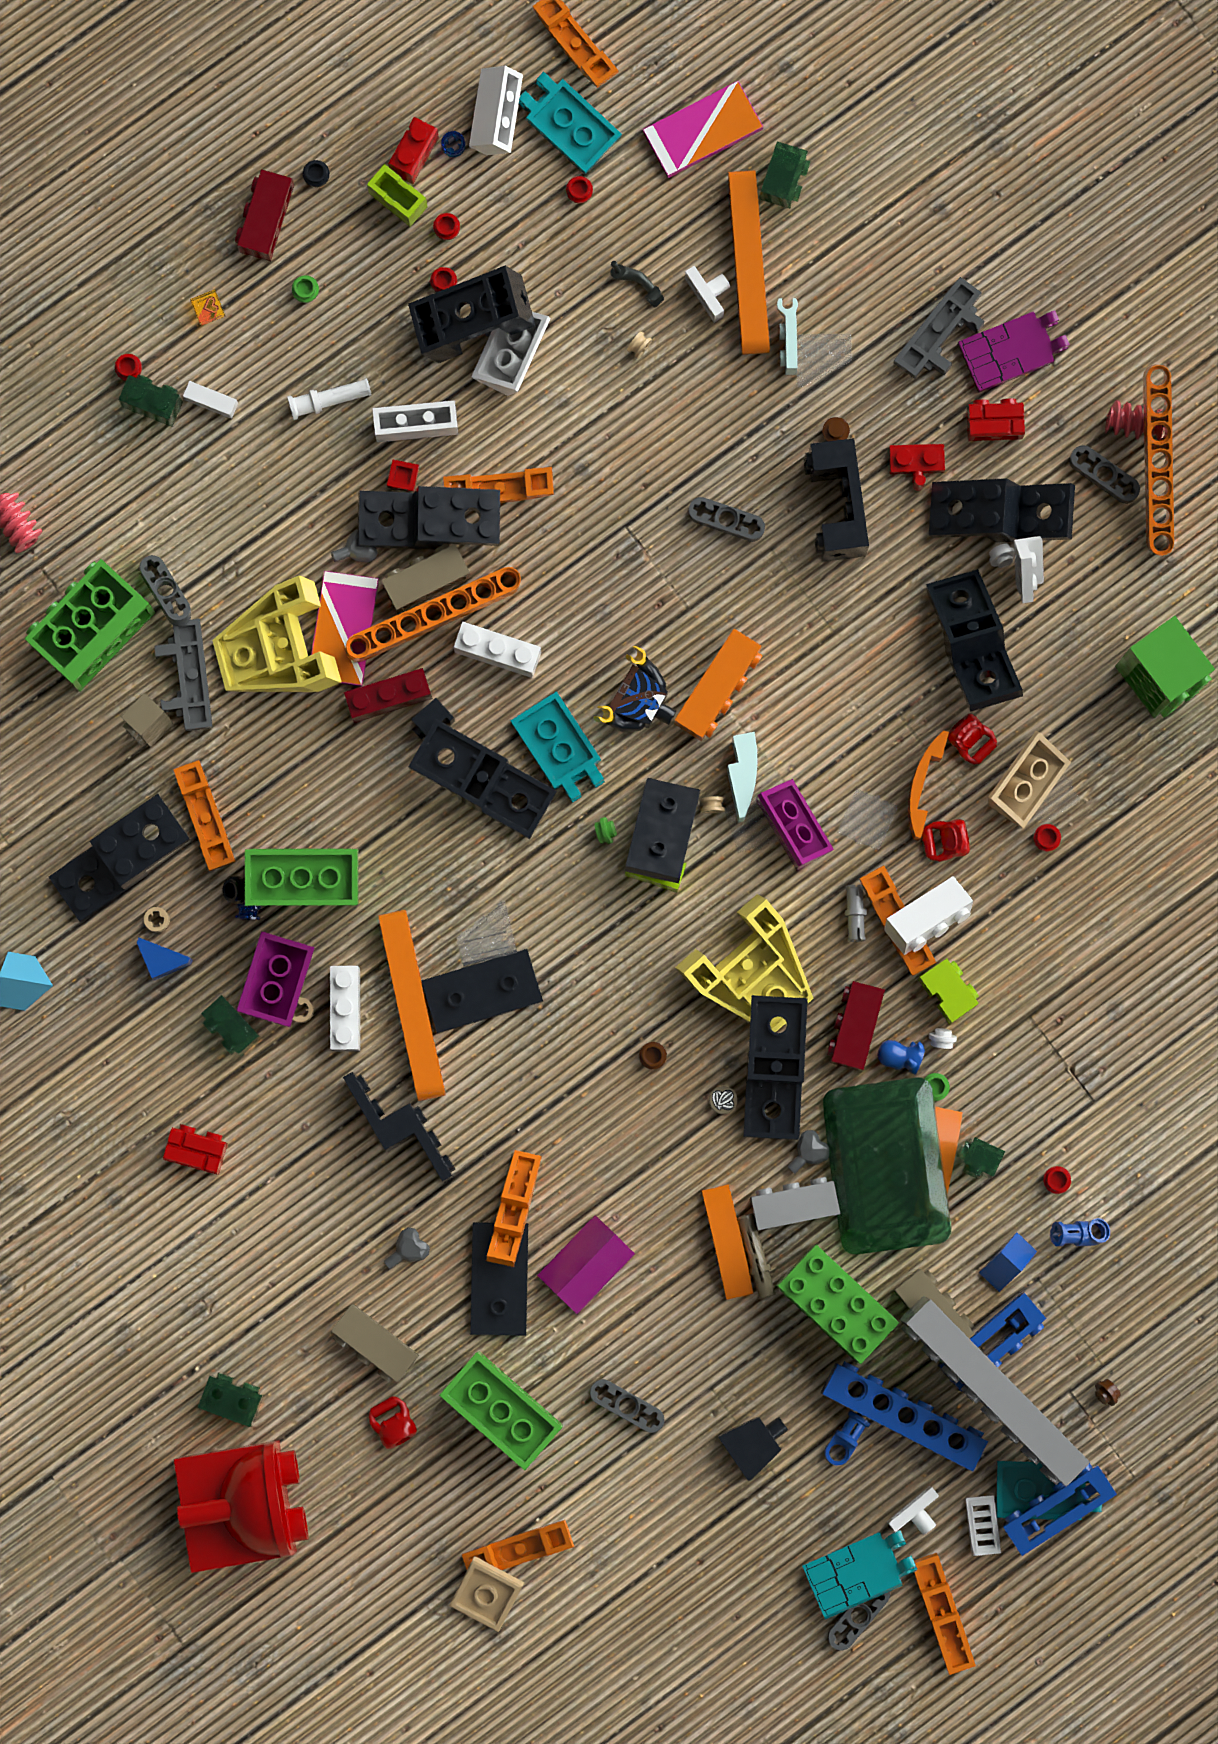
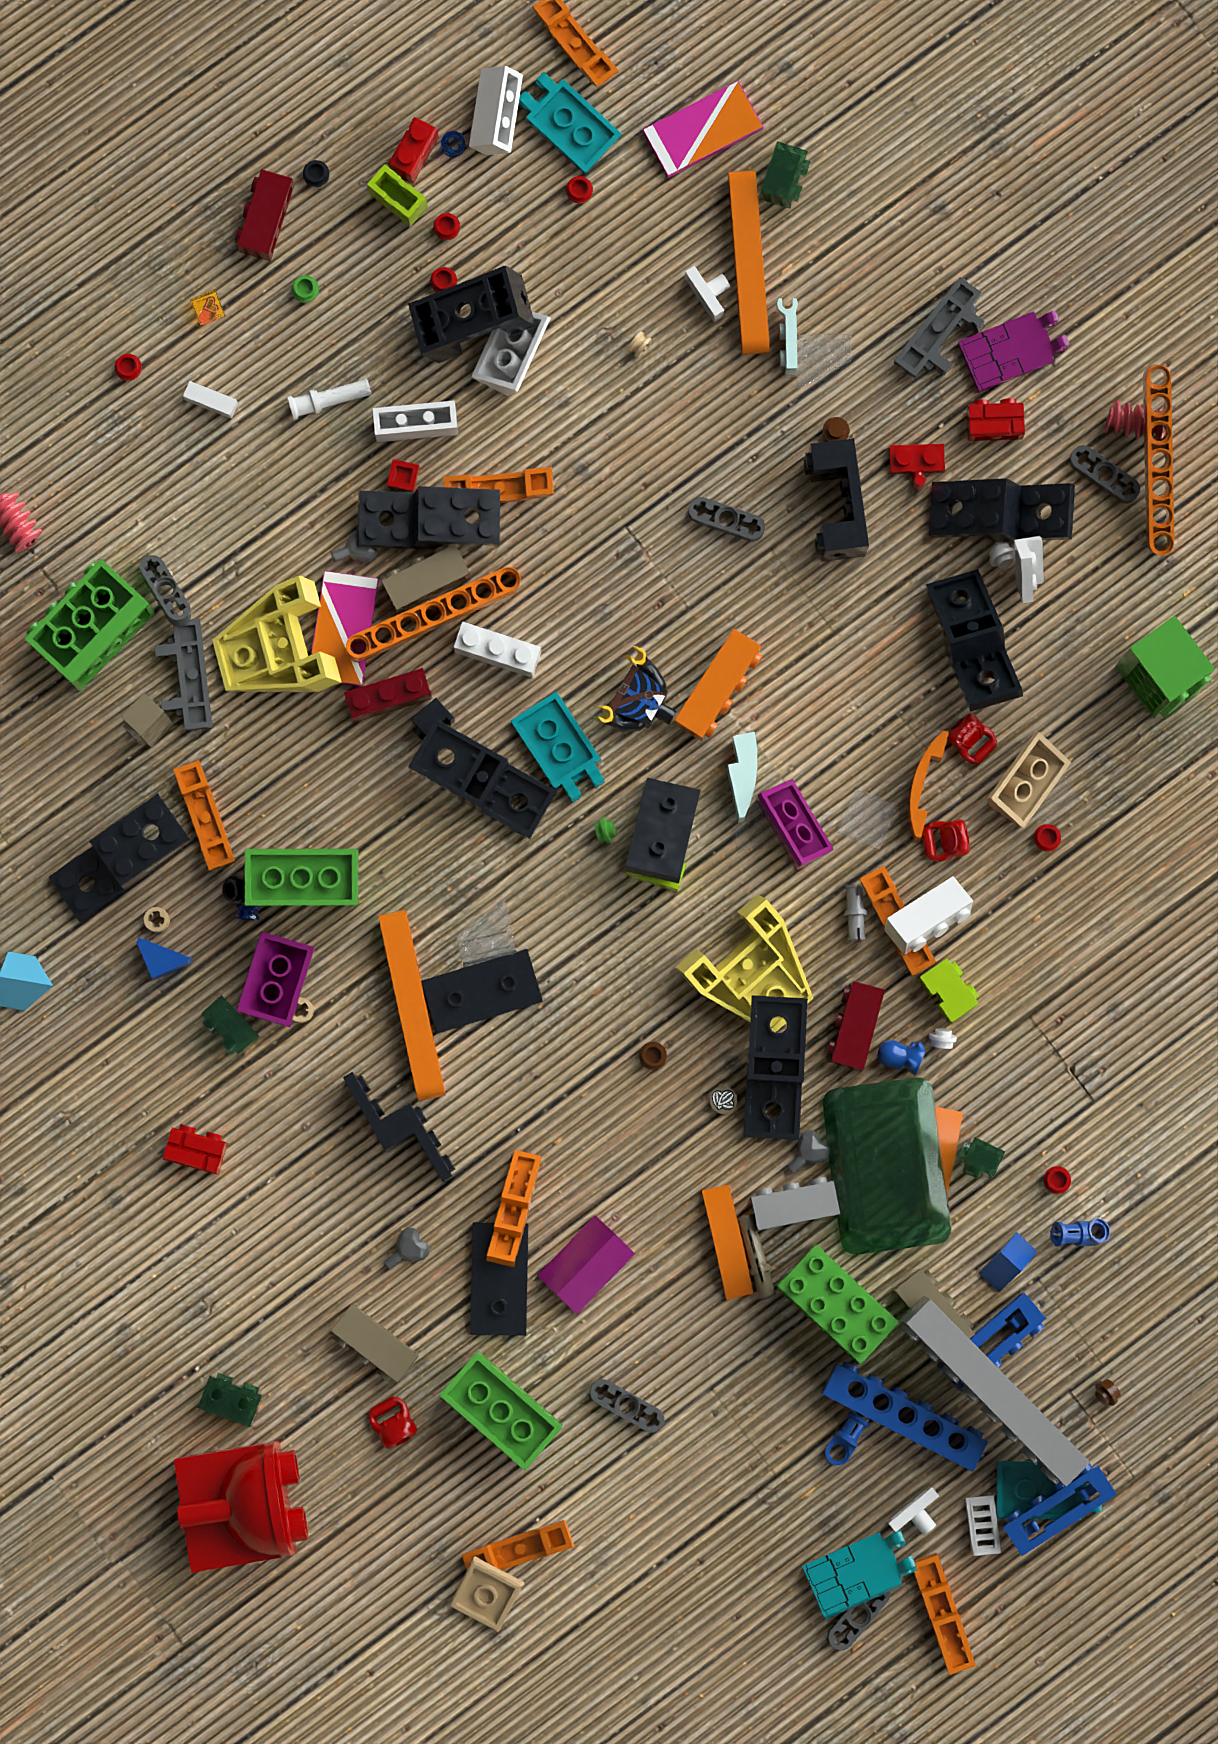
clear green brick [118,375,183,427] -> none
white brick [330,966,360,1052] -> none
pearl dark grey piece [610,261,664,308] -> none
tan bush [700,797,725,814] -> none
black torso [718,1417,789,1482] -> none
bright green plate [922,1073,950,1101] -> none

